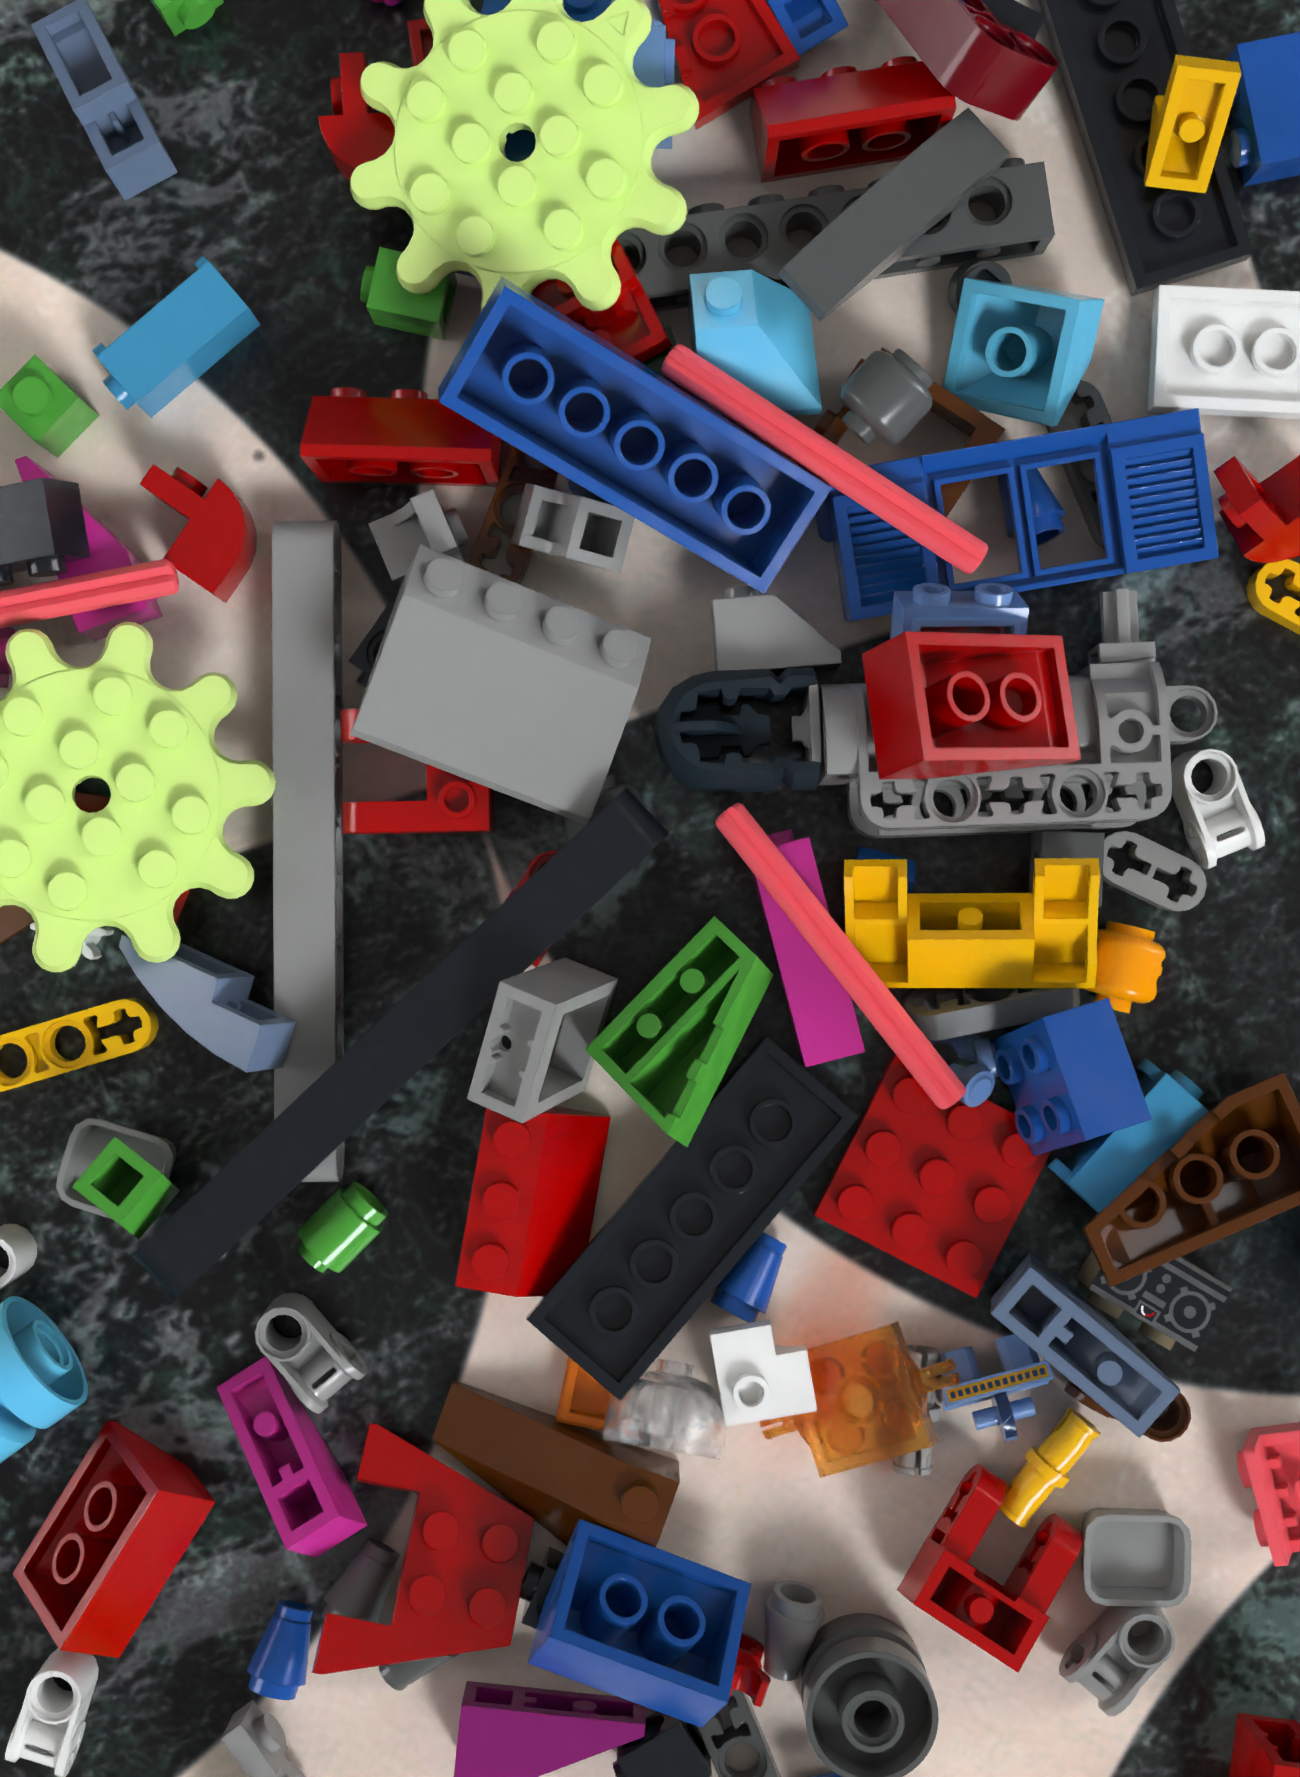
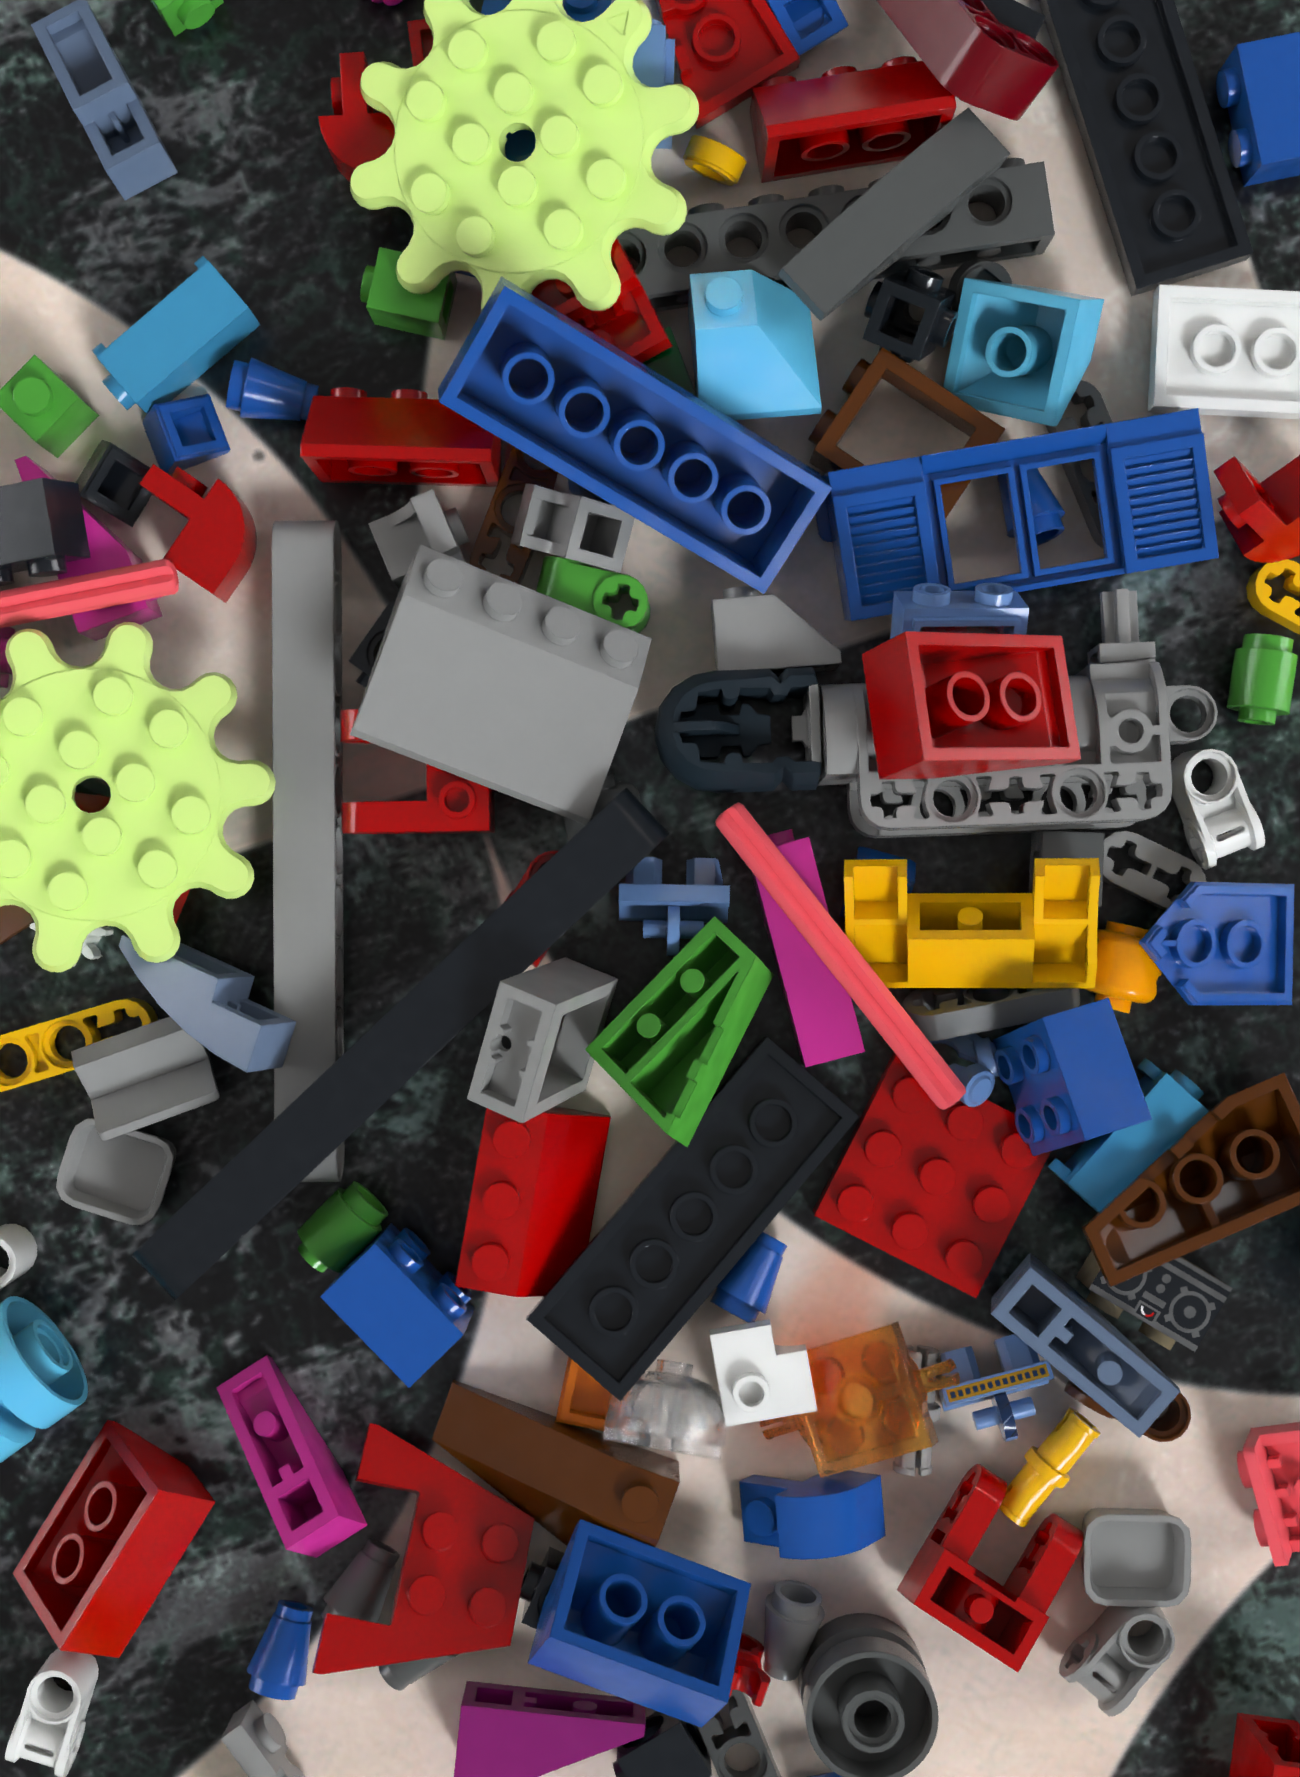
bright green brick [72,1137,180,1240] -> none
light grey piece [255,1292,368,1414] -> none
coral axle [661,344,988,574] -> none
dark grey head [840,348,934,445] -> none
yellow slope [1144,55,1242,194] -> none
none -> light grey panel [71,1017,220,1141]
none -> black slope [76,440,152,527]
none -> blue slope [143,394,231,474]
none -> blue cone [226,357,319,421]
none -> blue brick [320,1223,475,1388]
none -> bright green piece [536,556,651,633]
none -> medium blue hips [618,857,730,956]
none -> yellow tile [683,135,747,186]
none -> blue brick [739,1468,886,1560]
none -> black brick [862,266,958,363]
none -> blue tile [1139,882,1294,1005]
none -> bright green brick [1227,633,1298,725]

